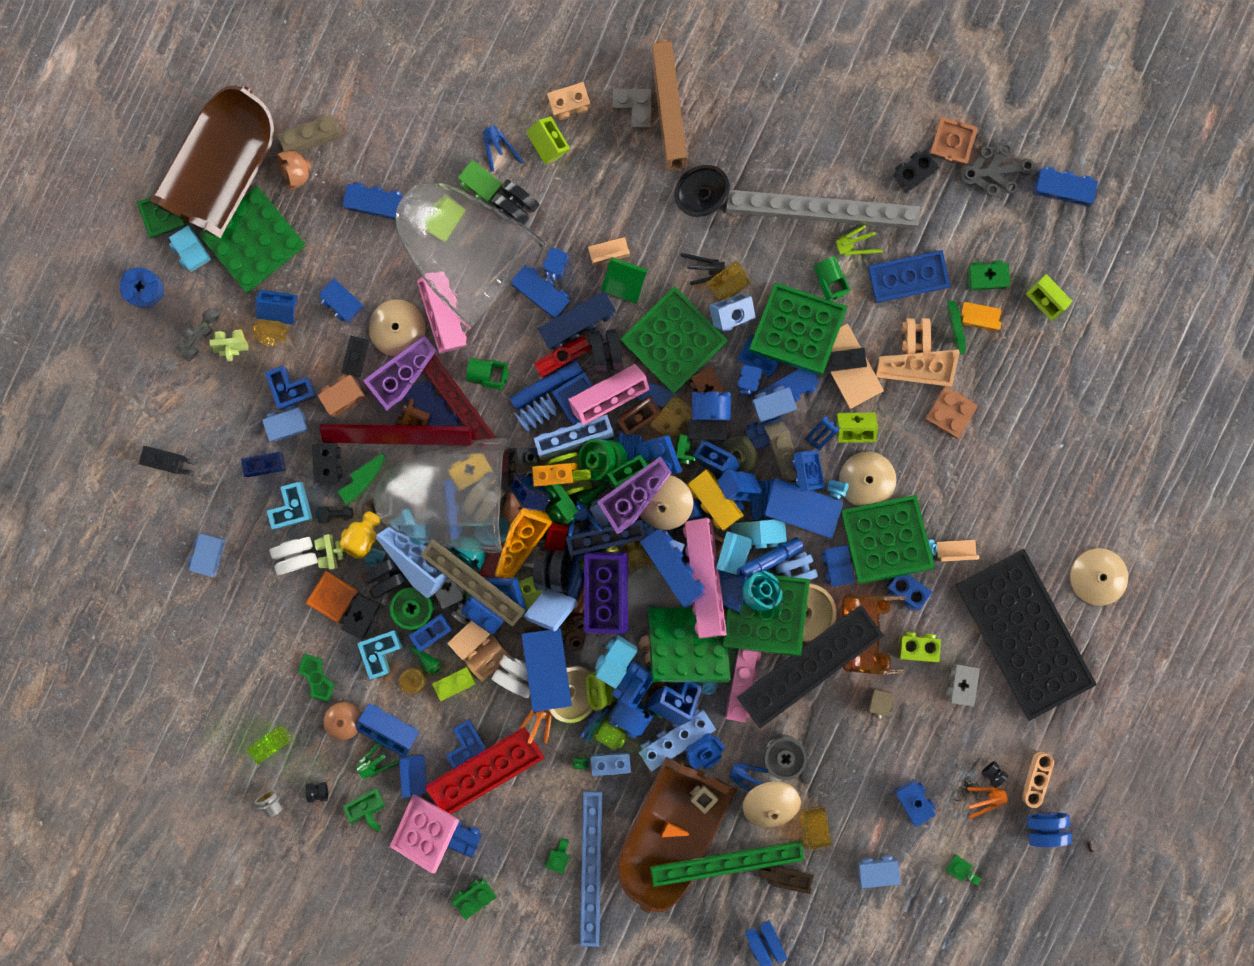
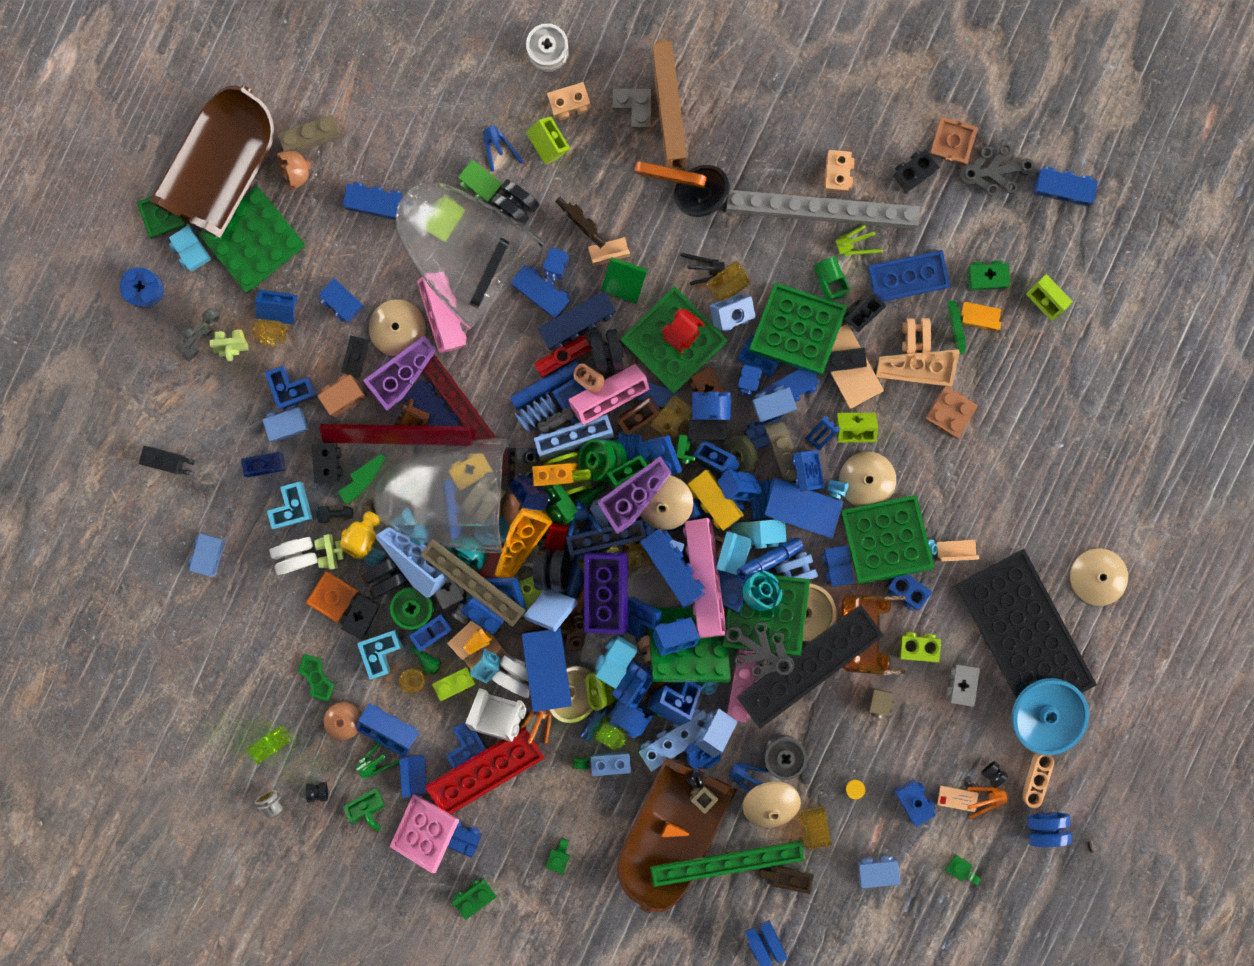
green piece [466,358,509,390] -> none
medium blue tile [580,791,603,947] -> none
none -> light orange cone [463,628,492,655]
none -> white panel [465,688,526,742]
none -> black beam [469,238,509,309]
none -> medium azure bracket [470,649,500,684]
none -> white wheel [526,24,569,72]
none -> dark grey axle [538,407,574,433]
none -> dark brown plate [555,196,606,249]
none -> nougat plate [573,364,604,393]
none -> blue plate [626,596,661,639]
none -> orange beam [634,162,706,188]
none -> blue brick [652,617,700,656]
none -> red brick [661,308,705,354]
none -> black hinge [687,771,704,789]
none -> brick [695,709,738,758]
none -> dark grey plant [726,621,794,677]
none -> light nougat brick [824,150,854,193]
none -> black brick [844,287,886,333]
none -> yellow tile [845,779,865,799]
none -> light nougat tile [936,785,979,812]
none -> dark azure dish [1011,678,1089,755]

